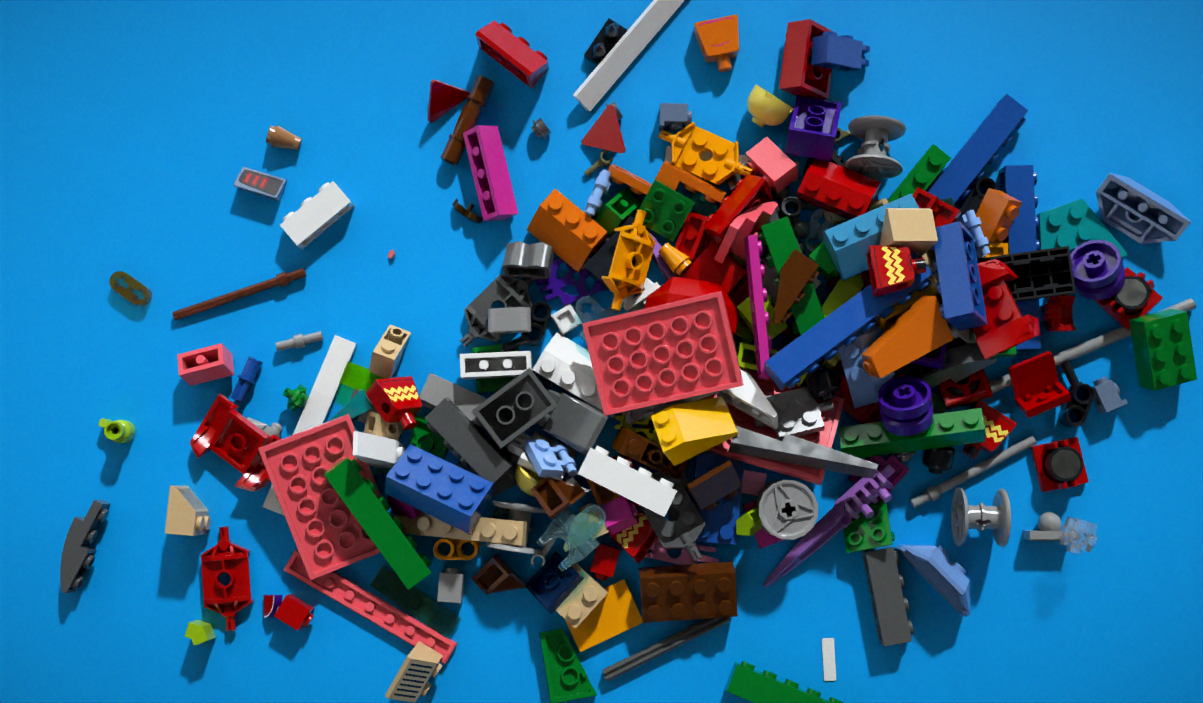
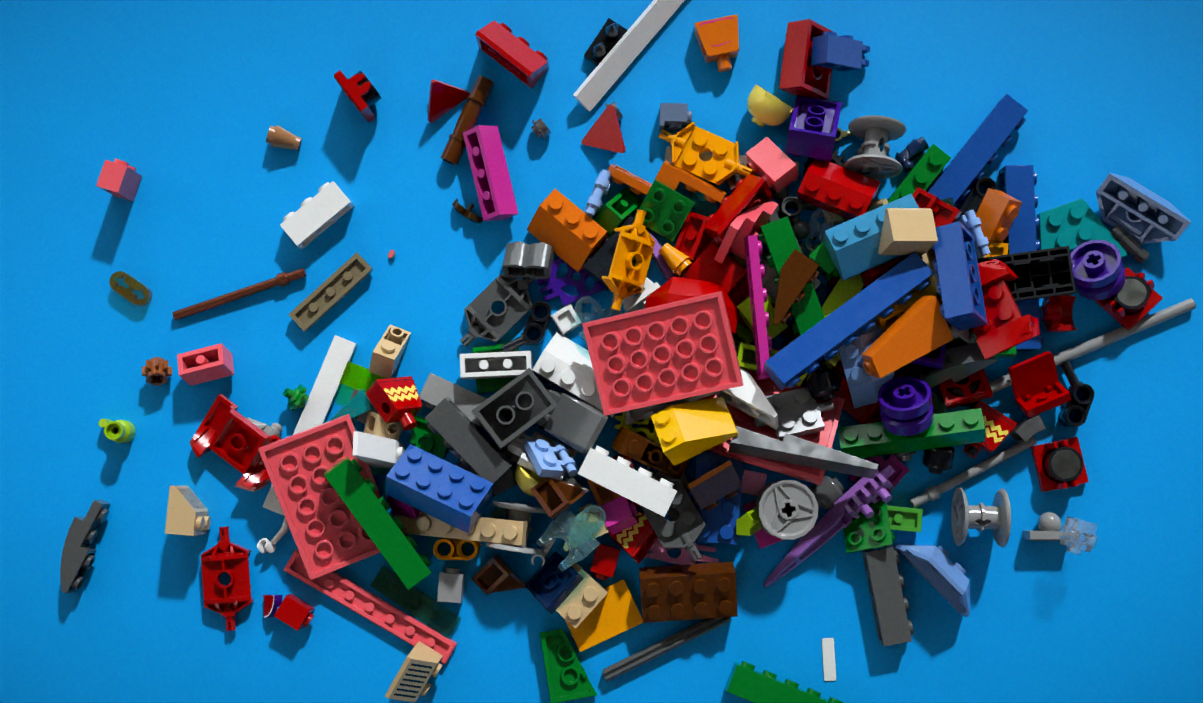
lime piece [184,620,216,646] -> none
blue axle [231,357,263,403] -> none
slope [233,167,287,202] -> none
light grey bar [276,331,323,351] -> none
light grey beam [488,307,531,334] -> none
olive hand [584,150,614,176] -> none
red torso [866,245,926,297] -> none
sand blue brick [1091,376,1128,414] -> none
green brick [1129,309,1197,391] -> none
none -> coral brick [96,159,142,202]
none -> dark orange gear [142,357,172,386]
none -> white piece [257,518,290,553]
none -> dark tan plate [288,252,373,332]
none -> red piece [334,70,382,122]
none -> dark grey head [810,476,845,511]
none -> bright green plate [887,506,923,532]
none -> dark blue arm [895,137,929,172]
none -> flat silver piece [1009,415,1046,443]
none -> dark grey axle [1110,225,1149,263]

